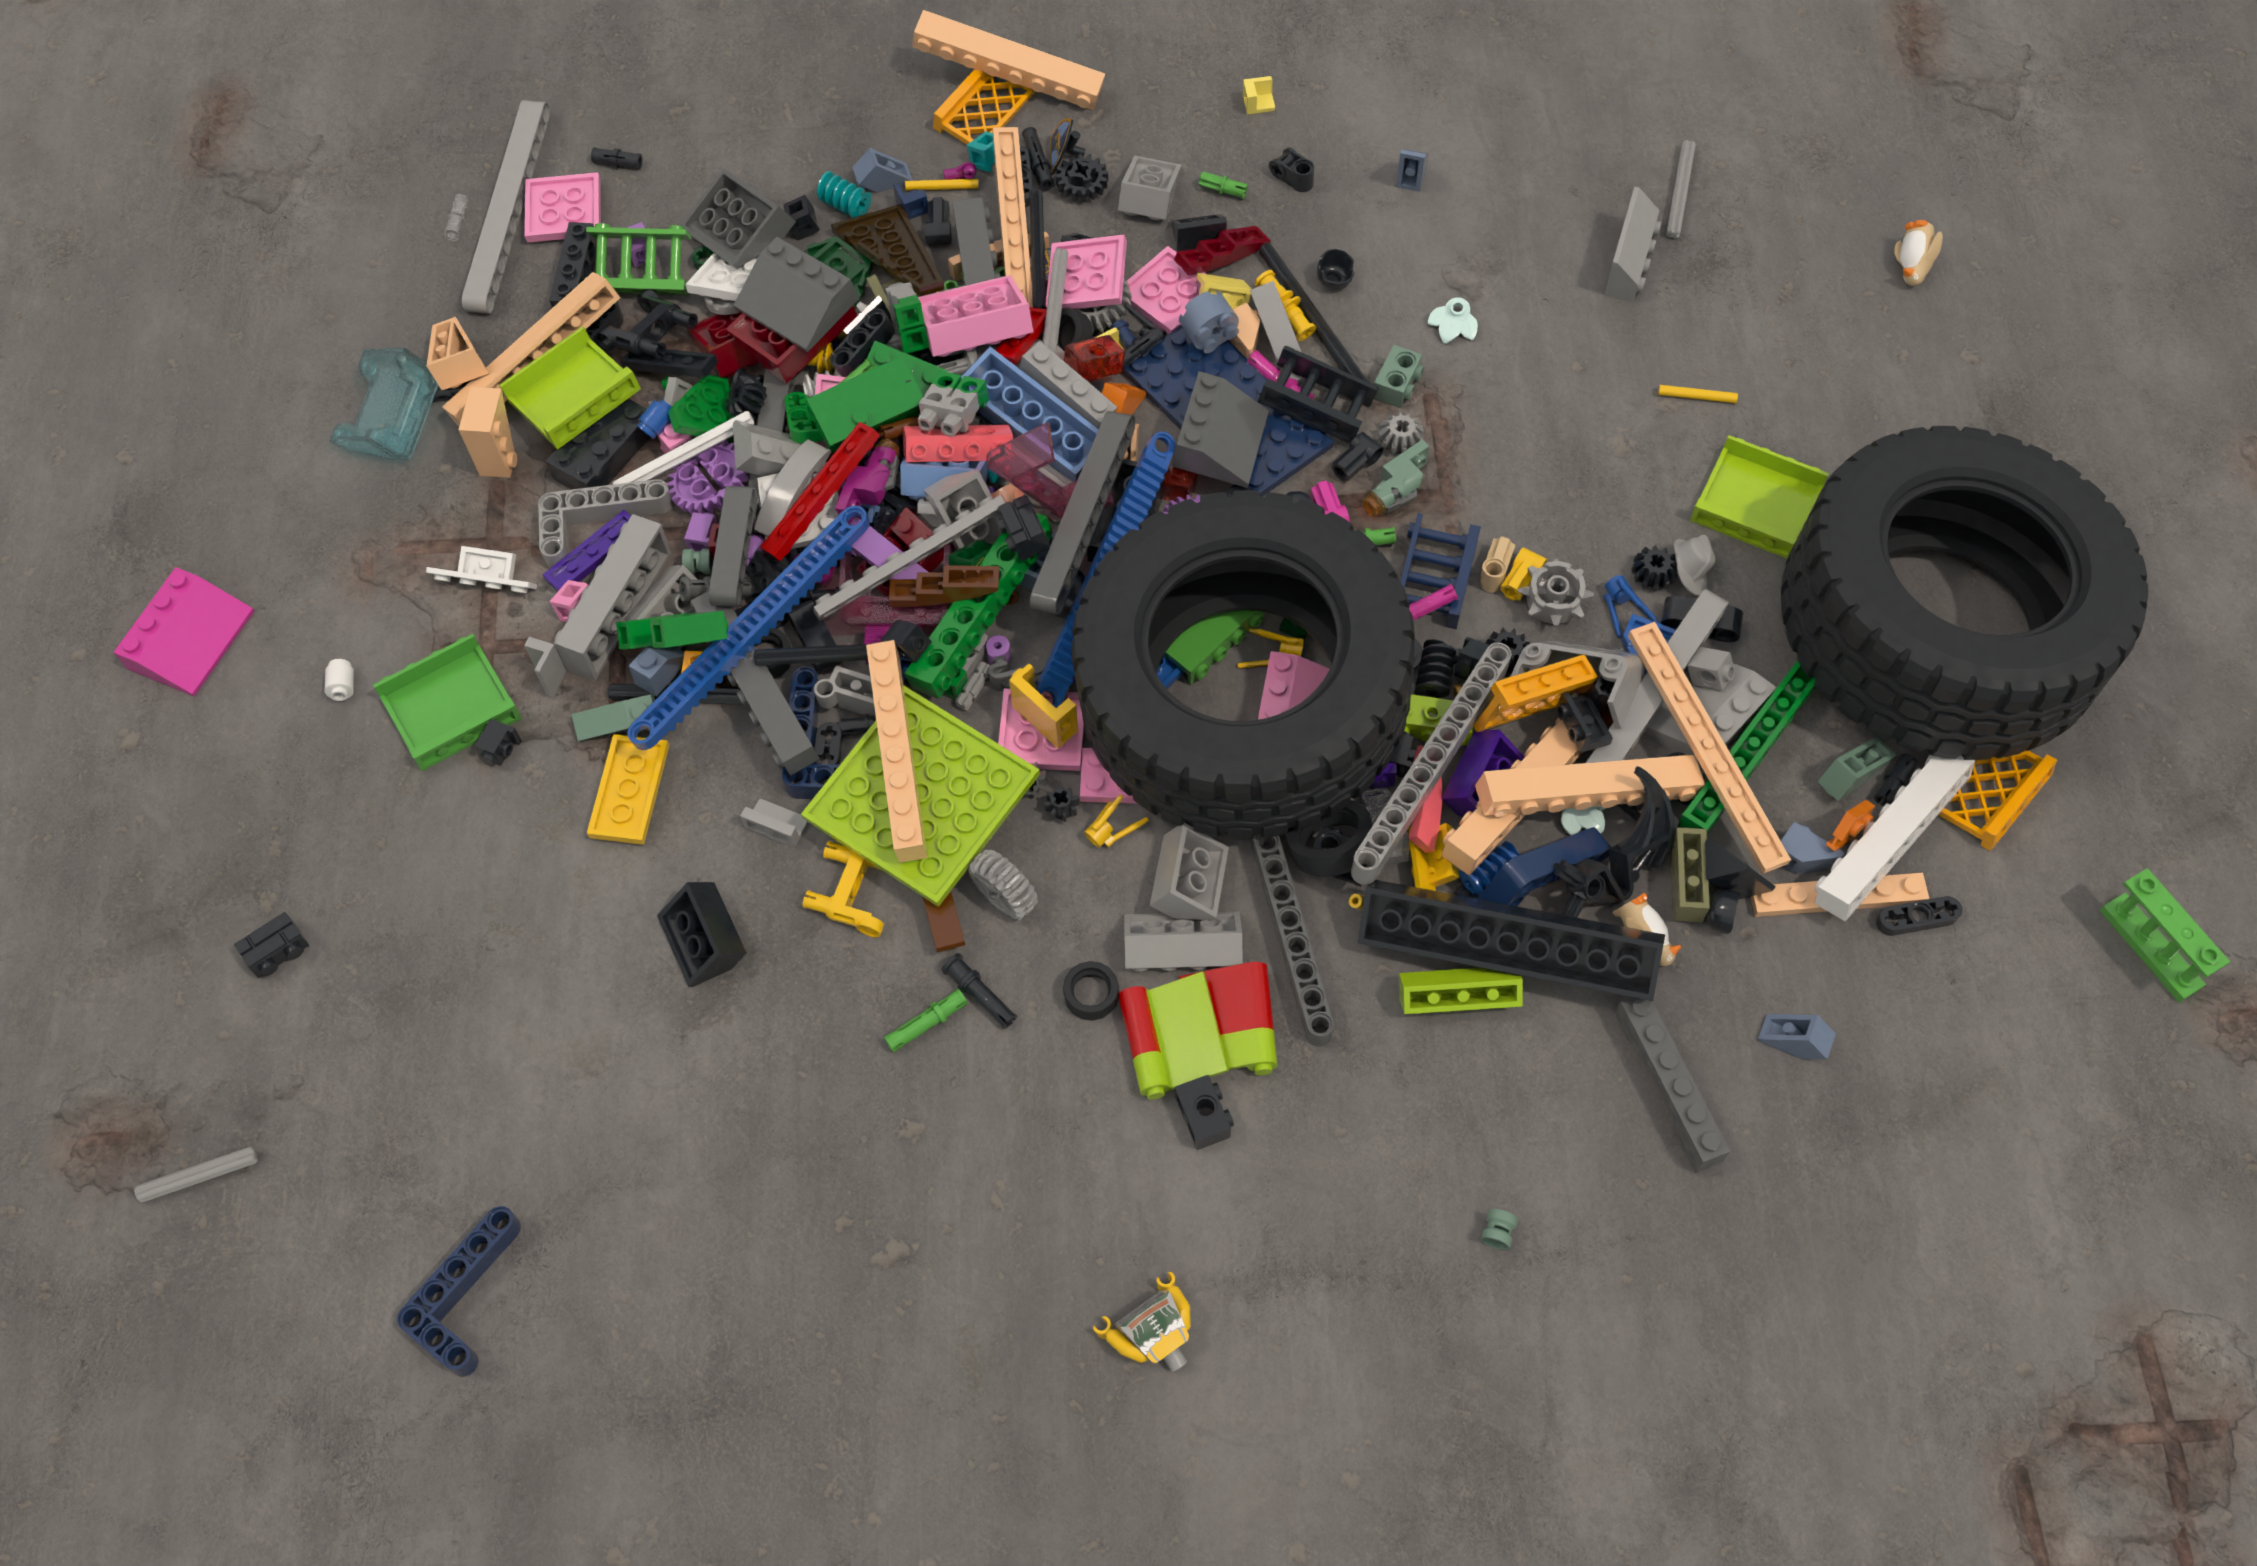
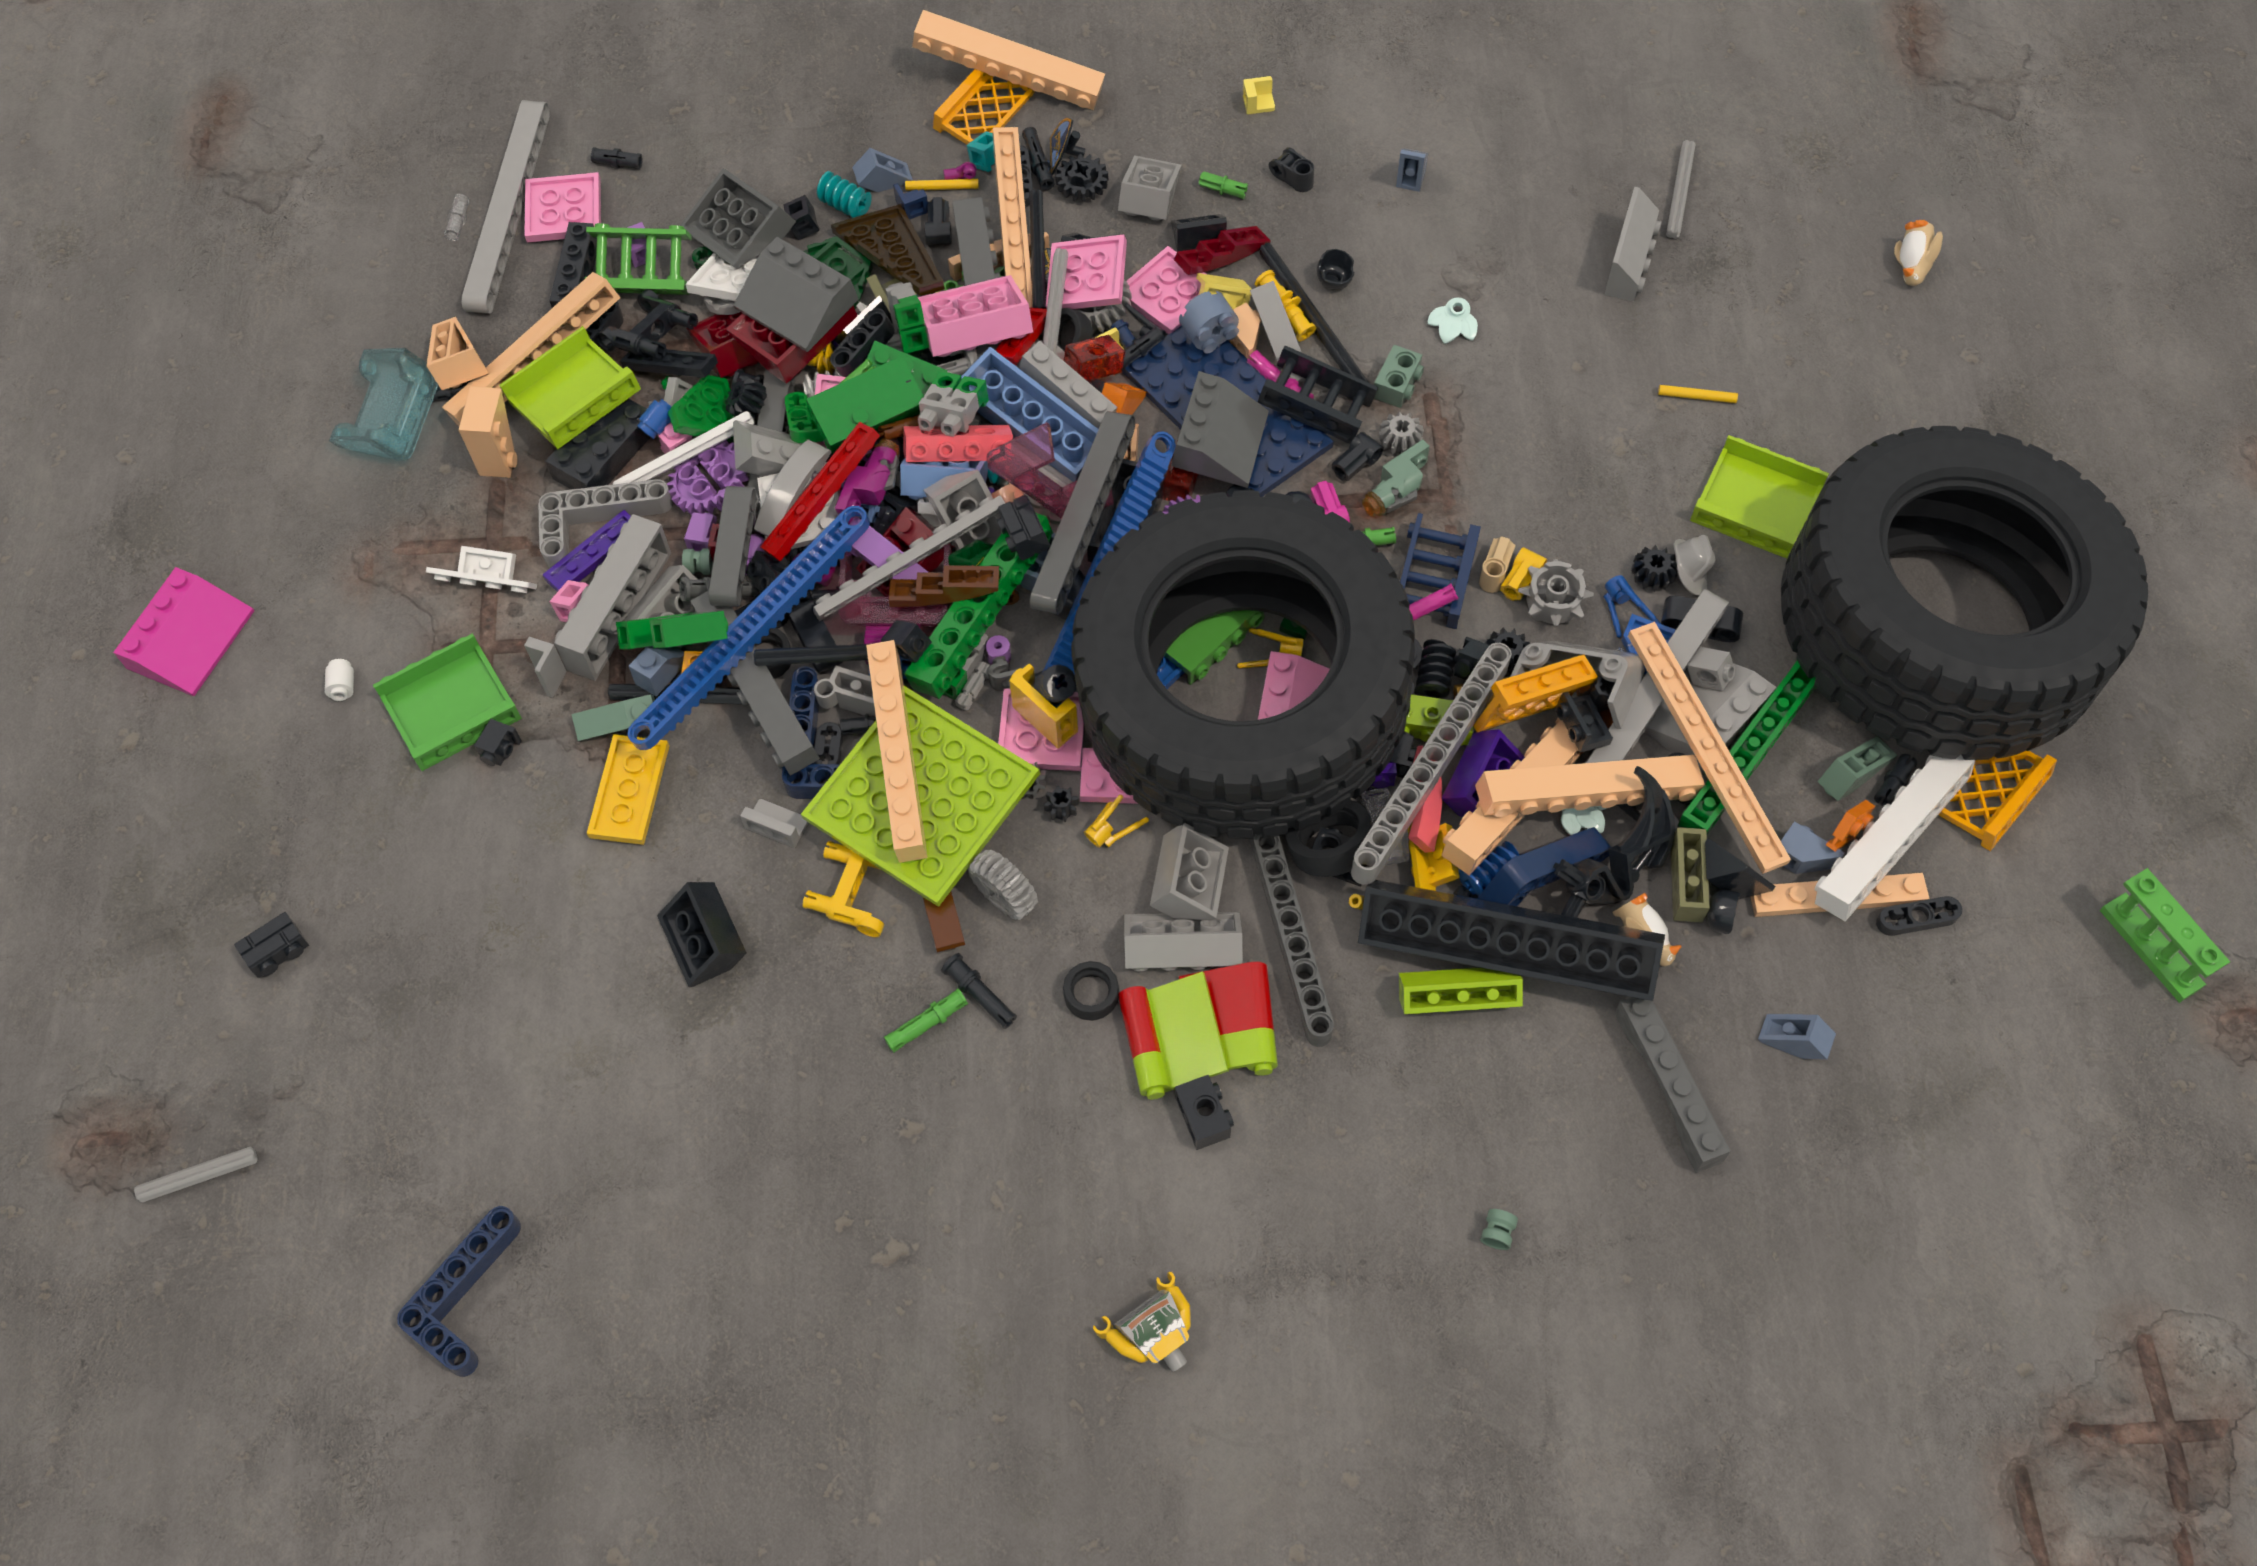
none -> black piece [1034,664,1076,705]

